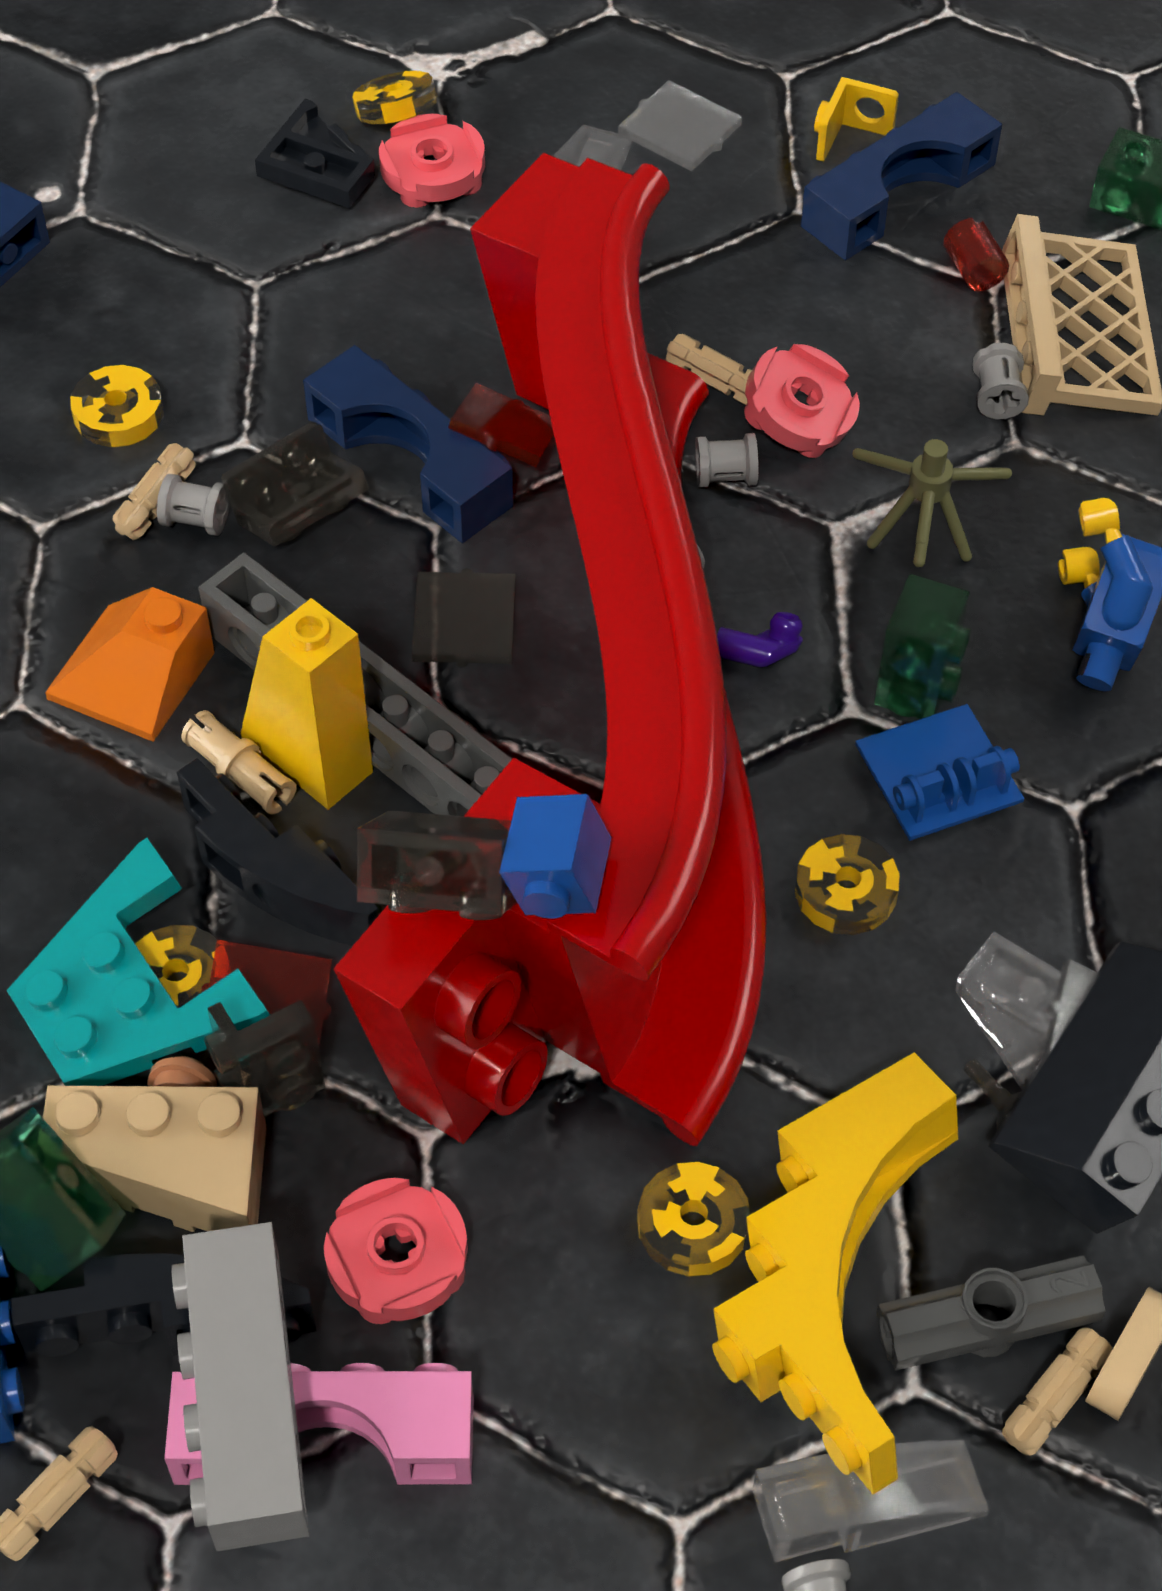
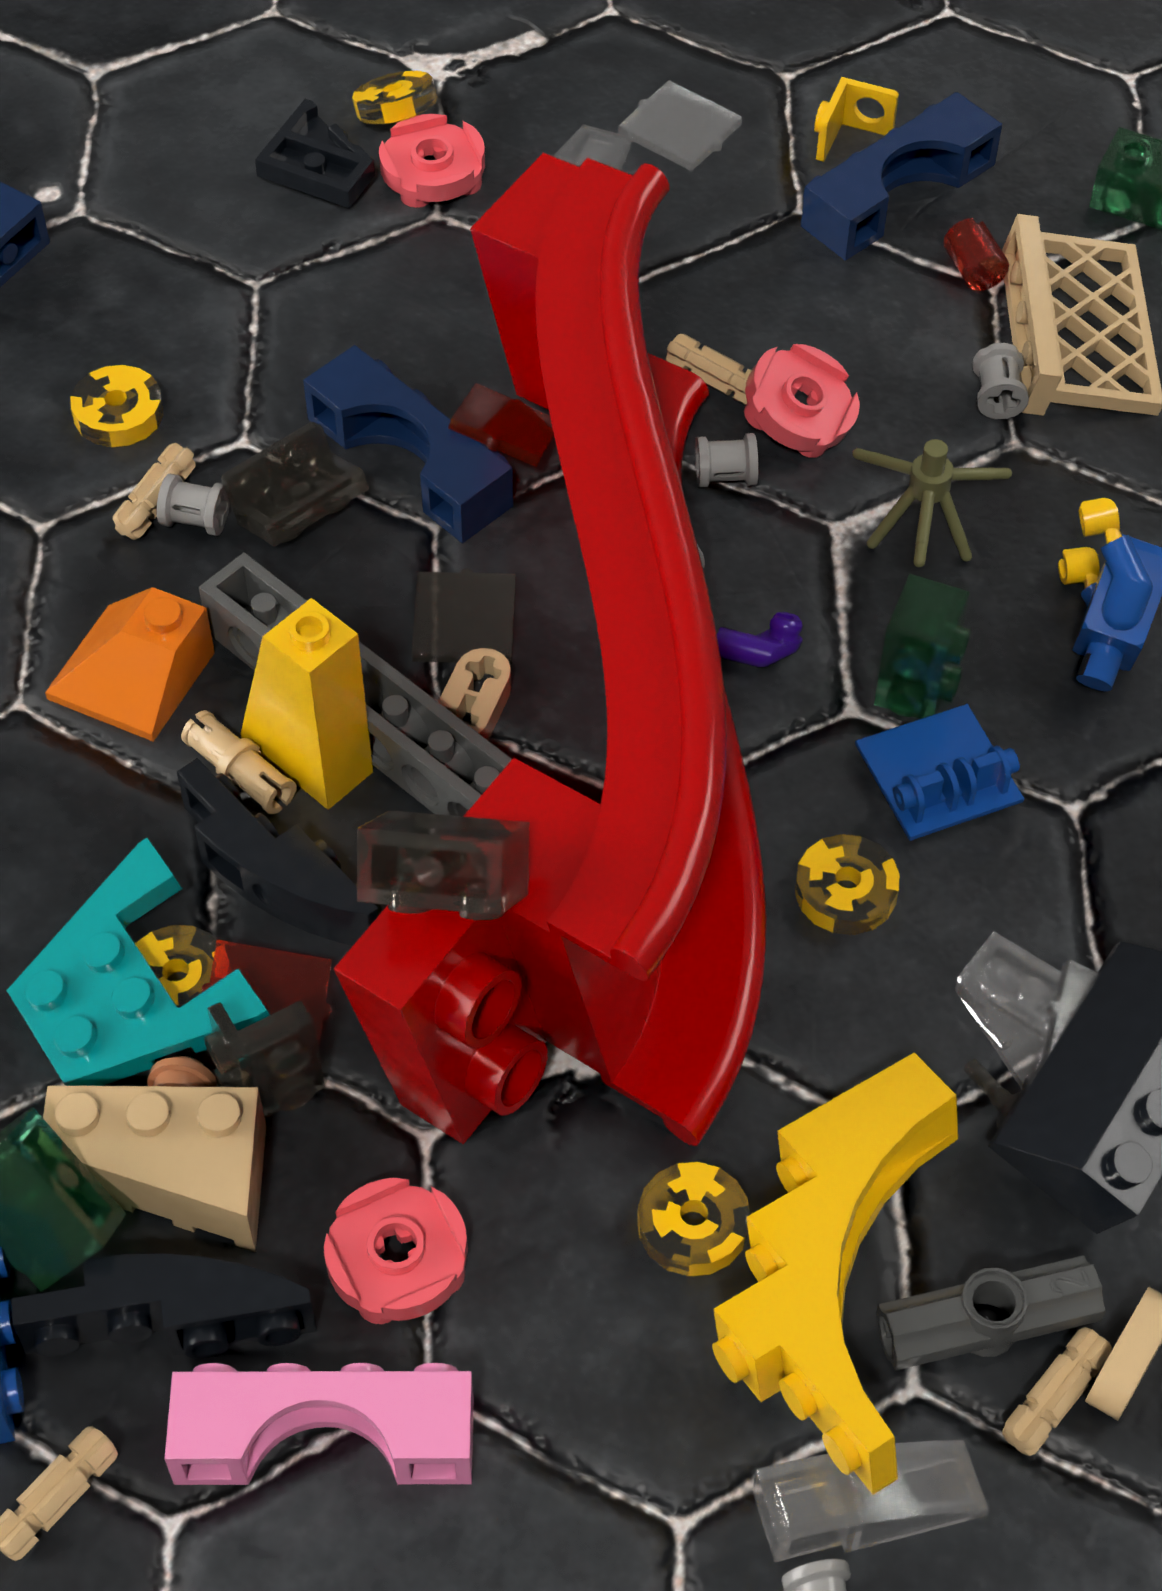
light grey brick [172,1222,309,1552] -> none
blue brick [499,794,612,919] -> none
none -> tan beam [438,648,512,741]

